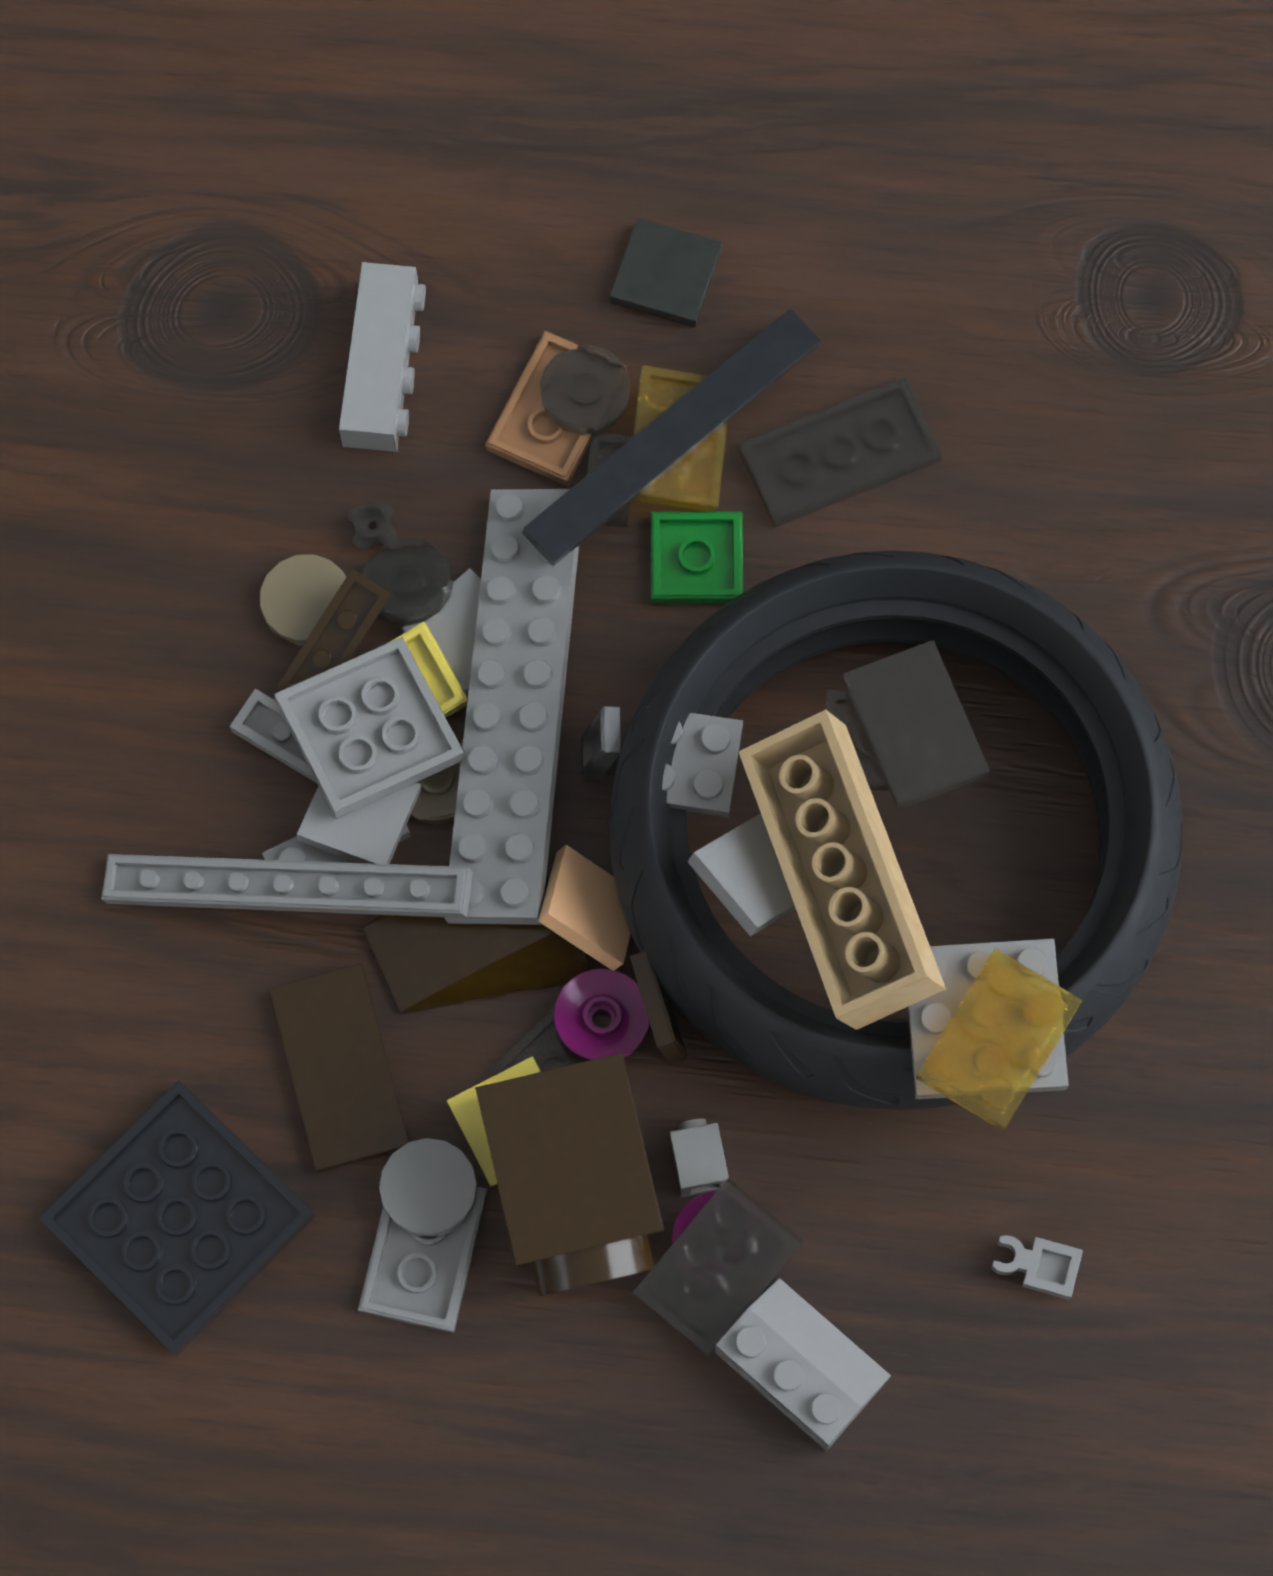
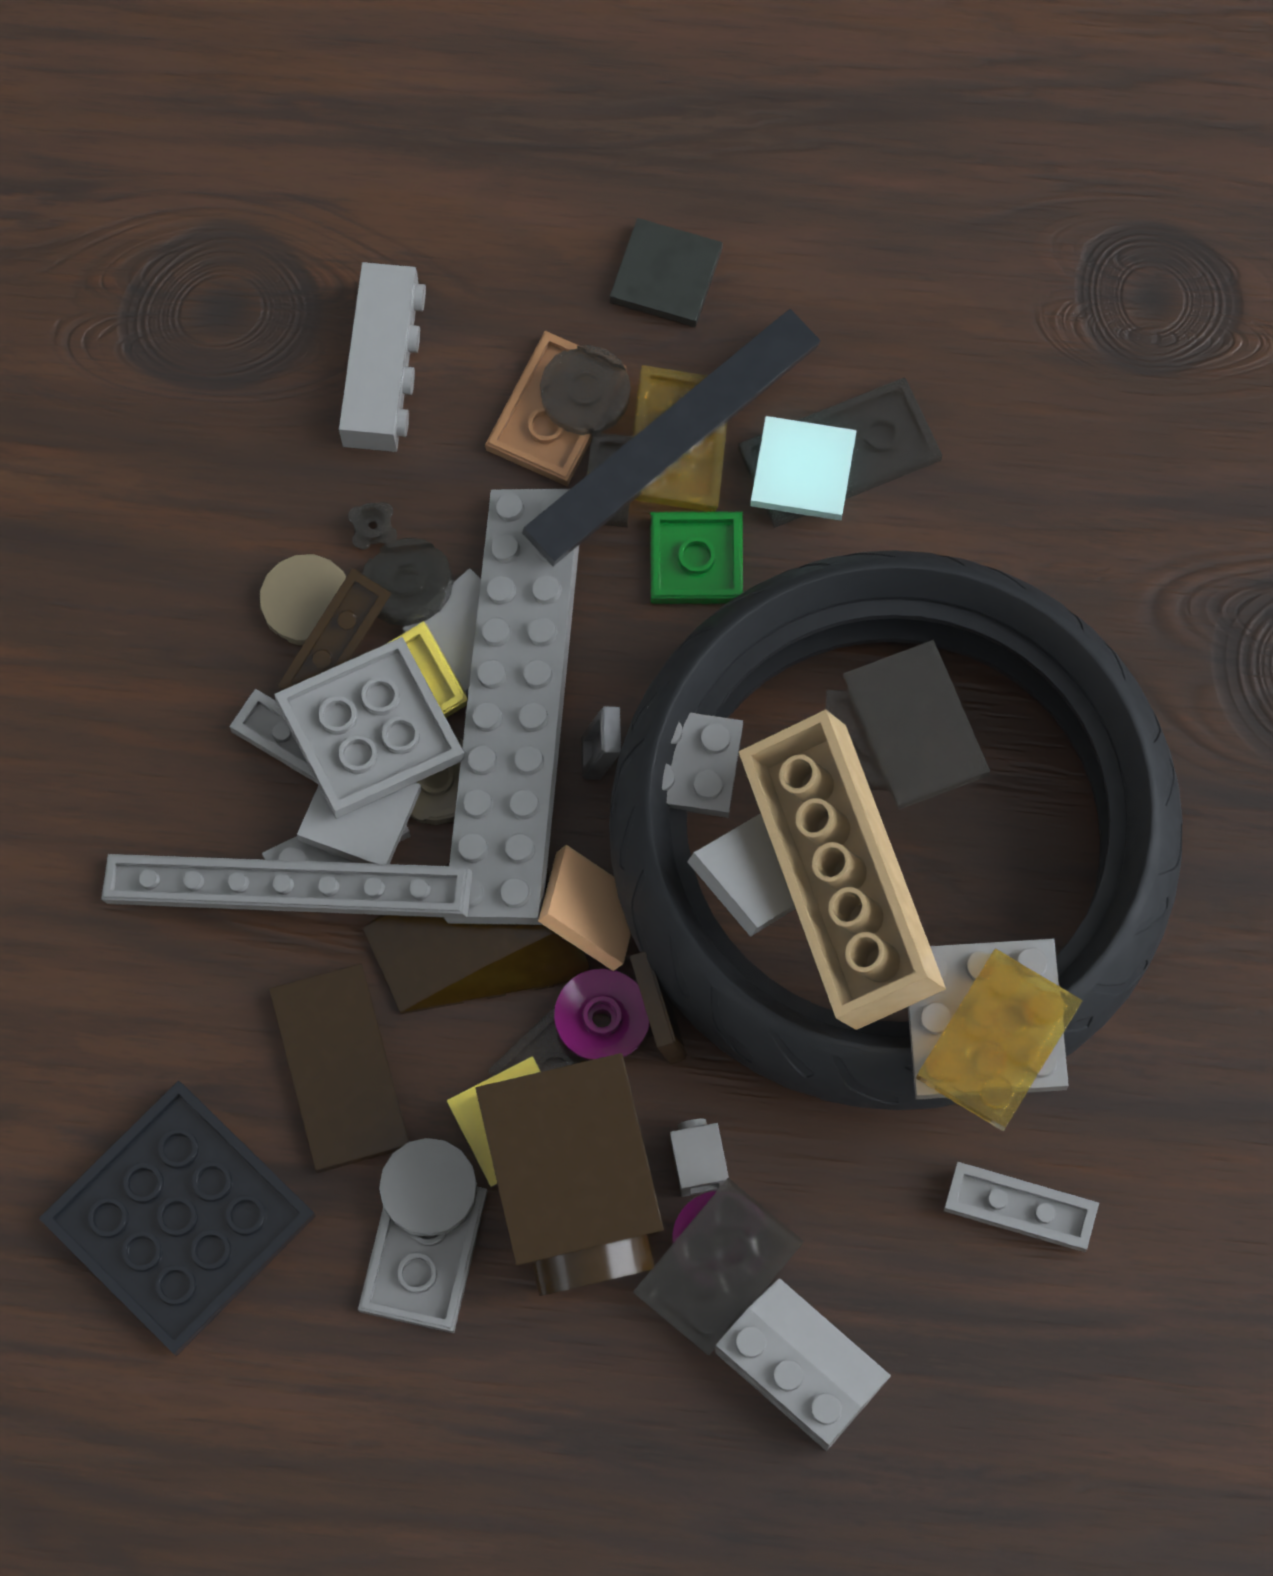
light grey plate [991,1235,1083,1300] -> none
none -> light aqua tile [751,416,856,521]
none -> light grey plate [944,1162,1099,1252]

